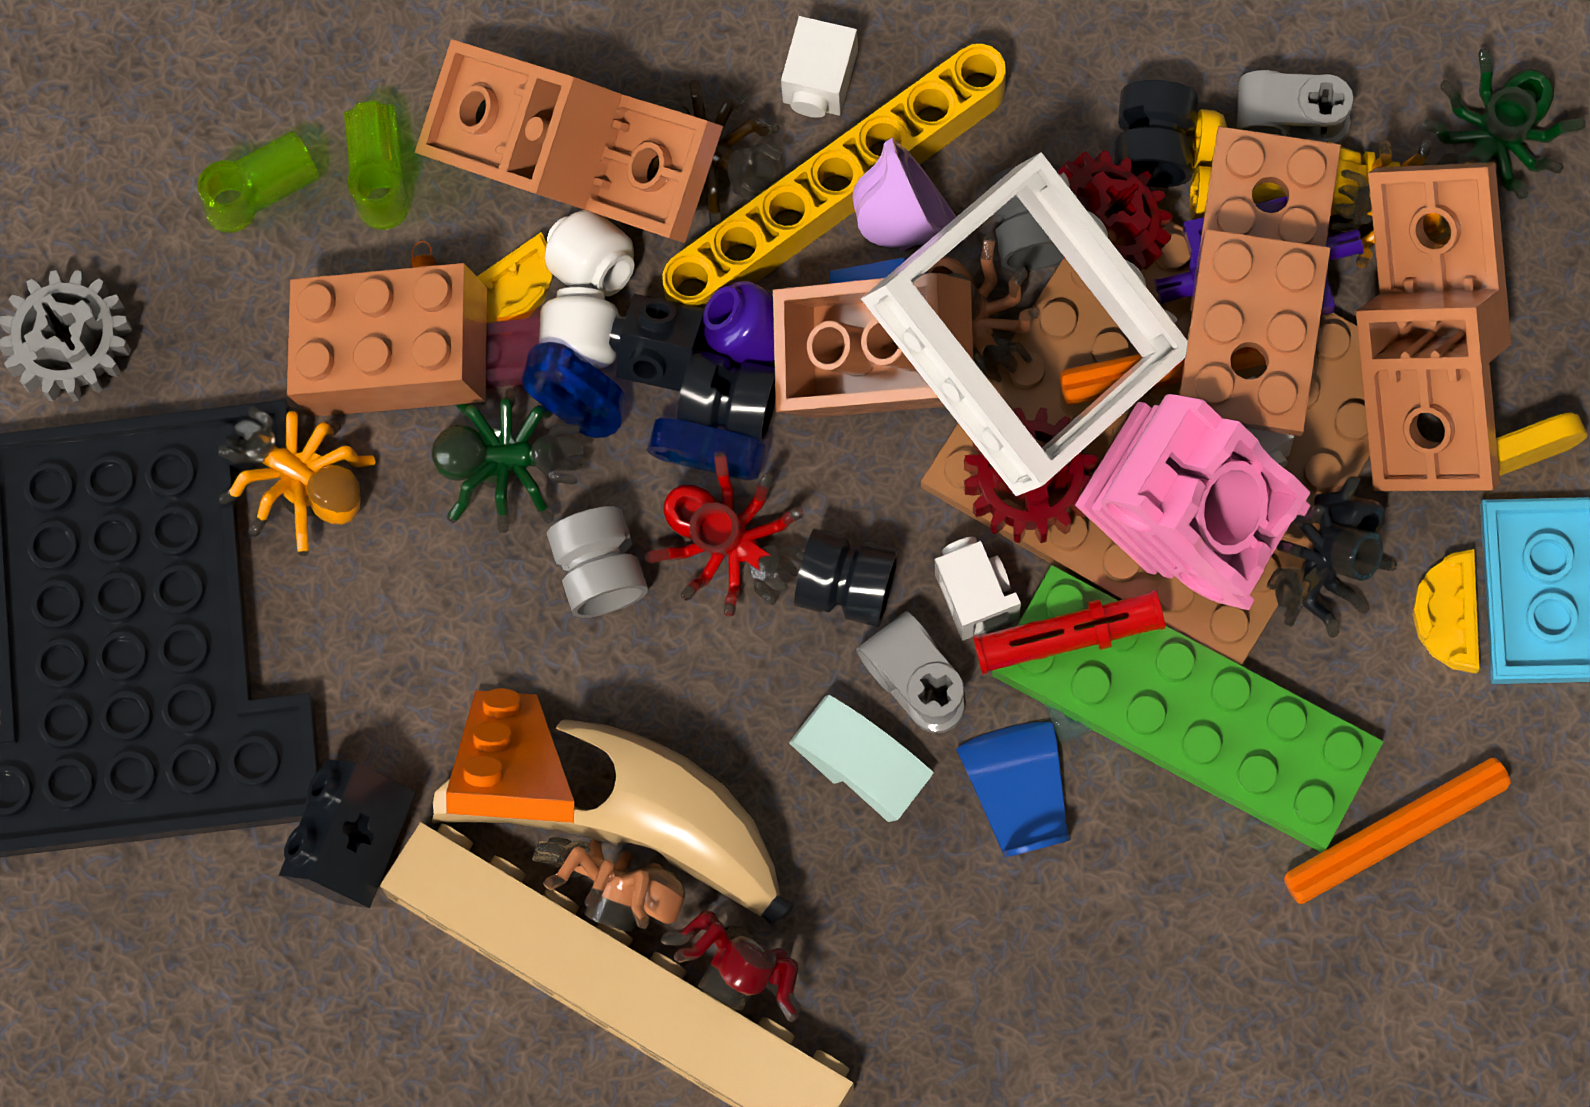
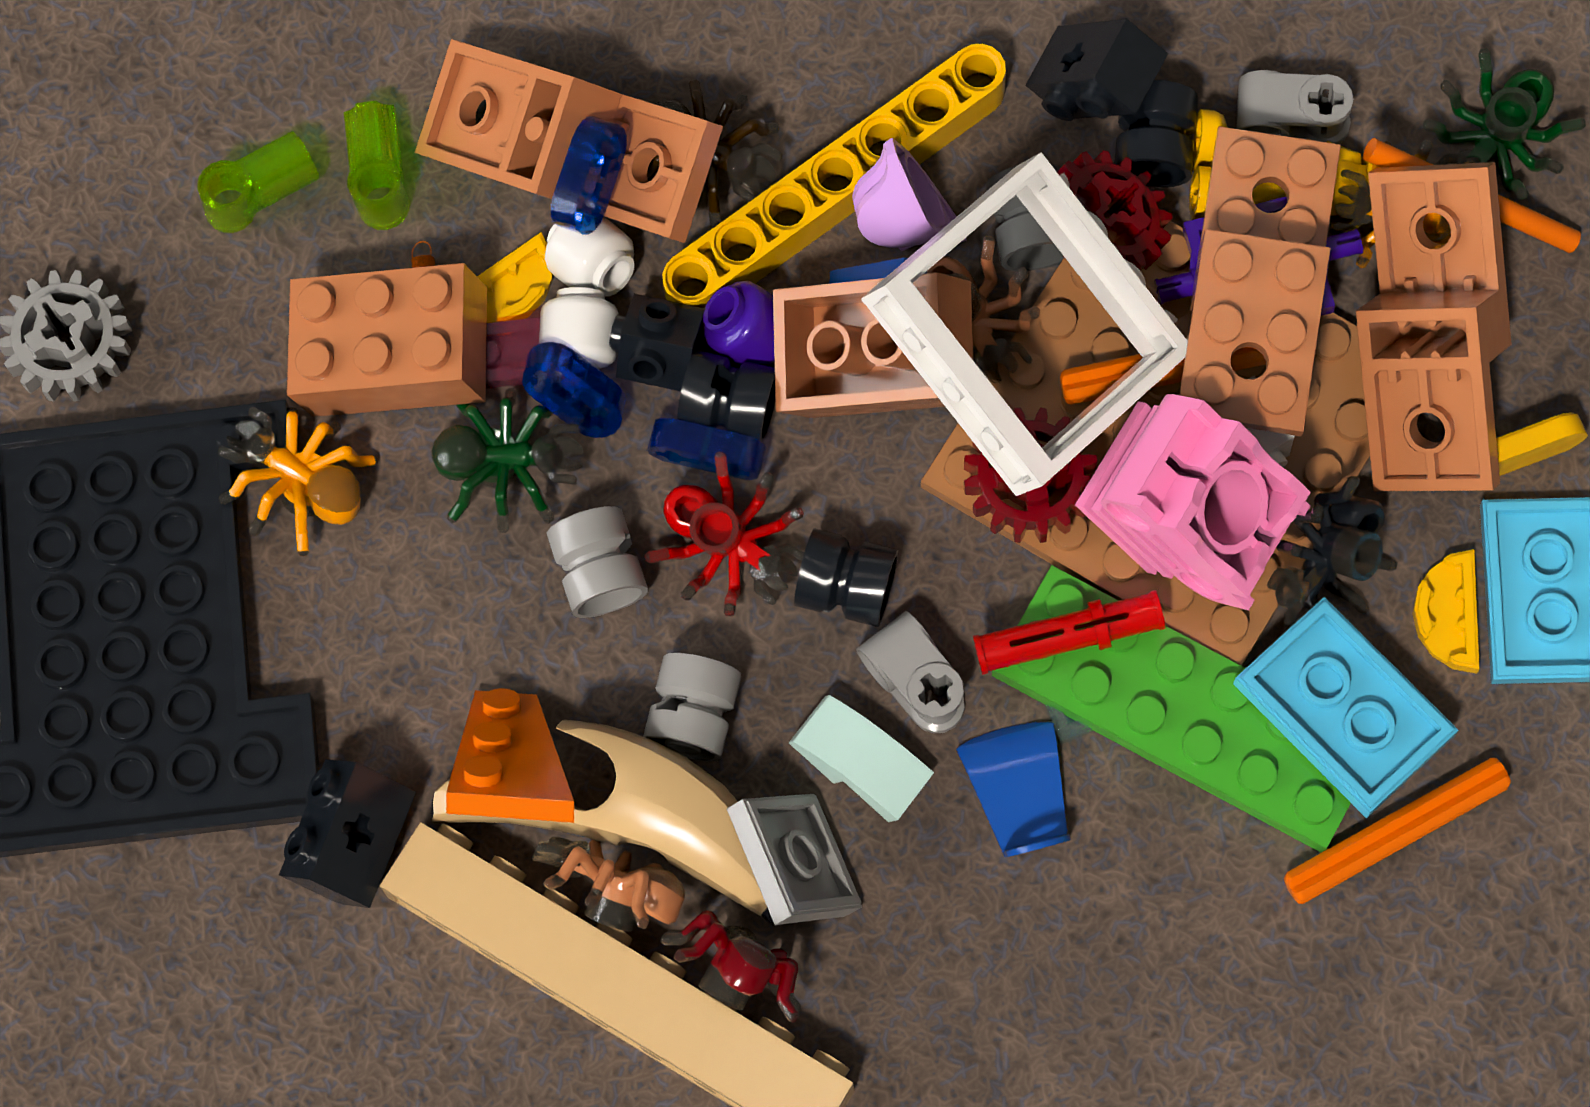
white brick [781,16,858,118] -> none
white brick [935,537,1021,641] -> none
none -> clear blue beam [551,116,627,235]
none -> light grey wheel [643,653,742,761]
none -> light grey tile [727,794,862,925]
none -> black brick [1025,18,1168,121]
none -> medium azure tile [1233,597,1459,819]
none -> orange bar [1363,138,1581,253]

